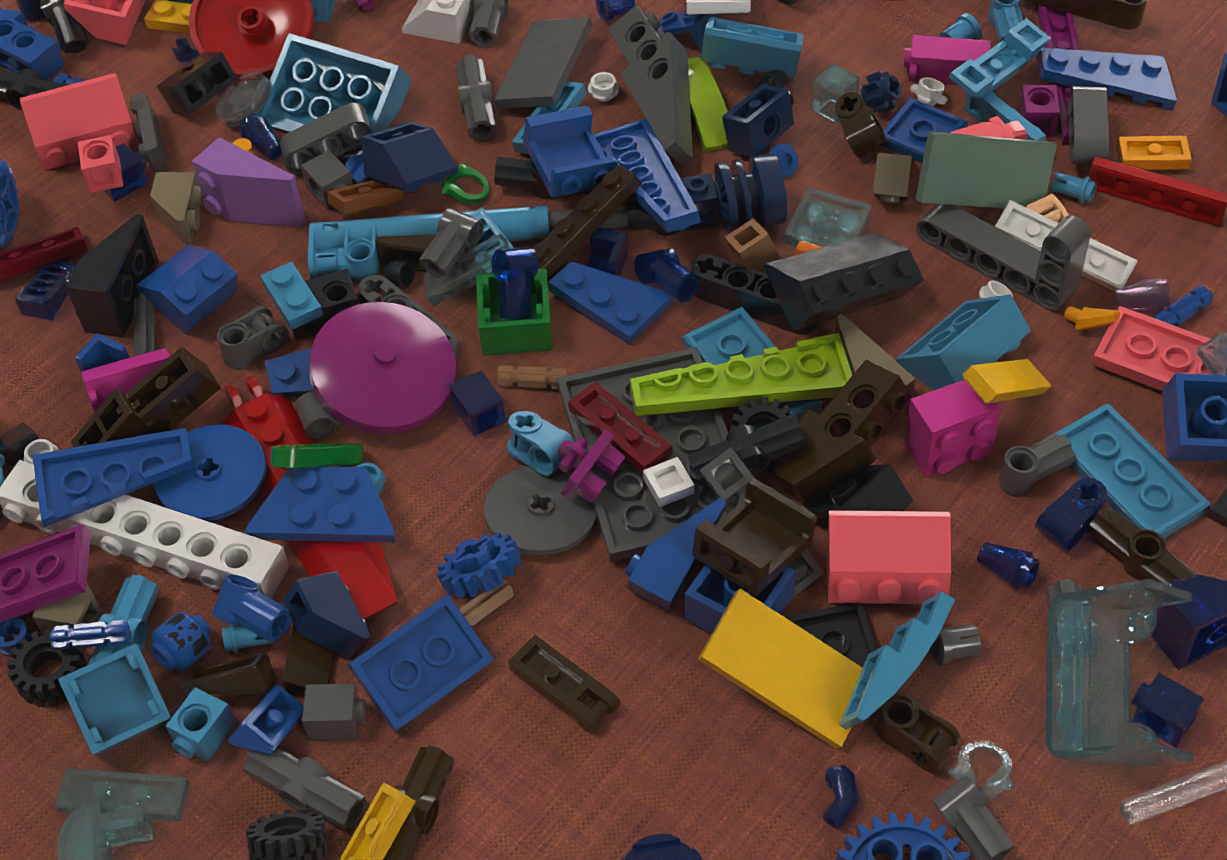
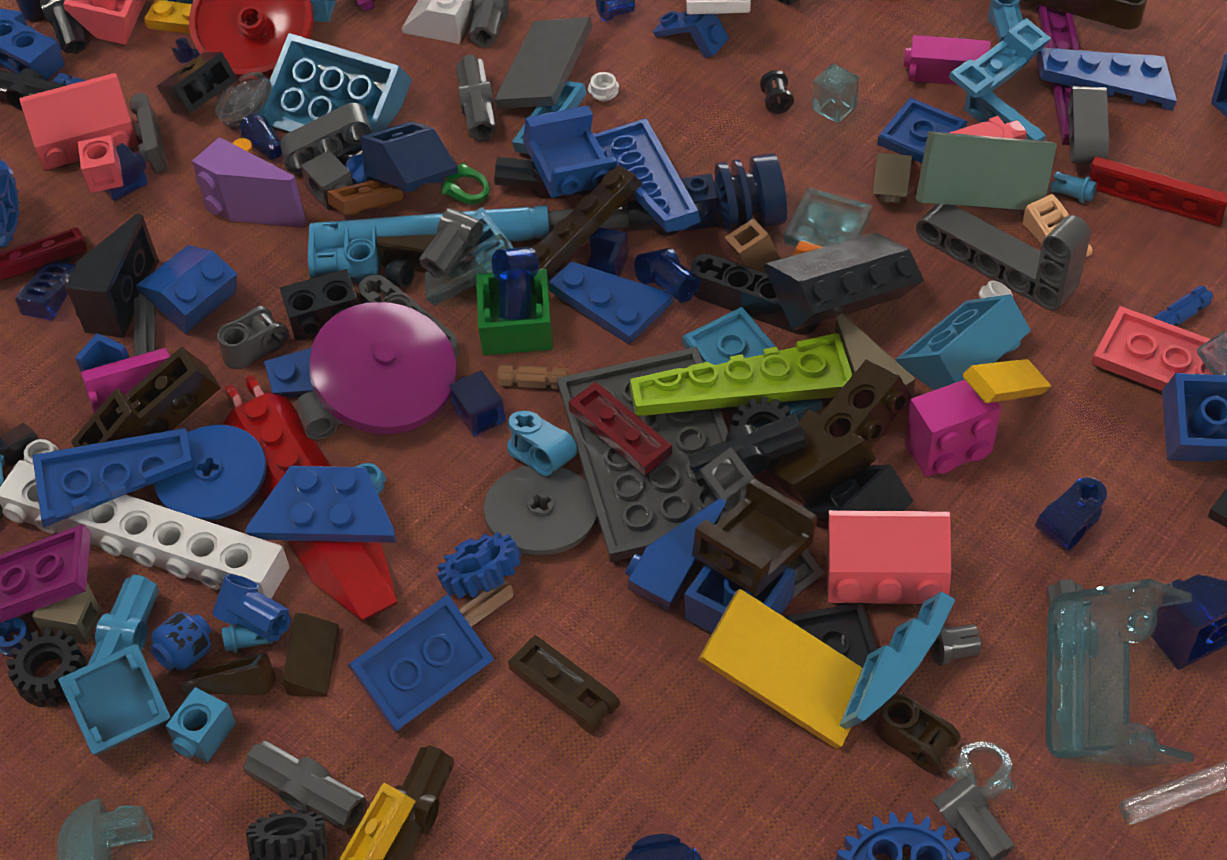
blue axle [49,620,131,650] -> none
clear light blue tile [55,768,190,821] -> none
dark tan slope [150,172,204,244] -> none
blue slope [227,684,304,755] -> none
dark azure plate [260,262,323,330] -> none
green beam [271,443,364,468] -> none
dark blue slope [283,571,371,659] -> none
dark grey brick [302,683,367,741] -> none
magenta hips [557,429,625,503] -> none
dark grey brick [608,5,693,167] -> none
white plate [643,457,694,507] -> none
lime slope [688,57,728,153] -> none
dark azure slope [701,17,804,78] -> none
dark blue brick [722,84,794,157] -> none
blue plate [769,144,798,177] -> none
clear blue arm [823,765,860,829] -> none
dark brown piece [835,92,887,157] -> none
dark blue gear [861,71,902,113] -> none
white plate [910,78,947,106] -> none
dark azure bush [939,13,982,40] -> none
clear blue cone [977,542,1040,588] -> none
white tile [995,200,1138,294] -> none
dark grey piece [999,434,1075,496] -> none
magenta brick [1019,85,1060,137] -> none
dark azure tile [1052,403,1211,538] -> none
light orange bar [1064,306,1121,332] -> none
dark brown piece [1087,506,1204,606] -> none
cone [1115,276,1170,311] -> none
light orange plate [1117,136,1192,170] -> none
clear blue brick [1131,673,1205,748] -> none

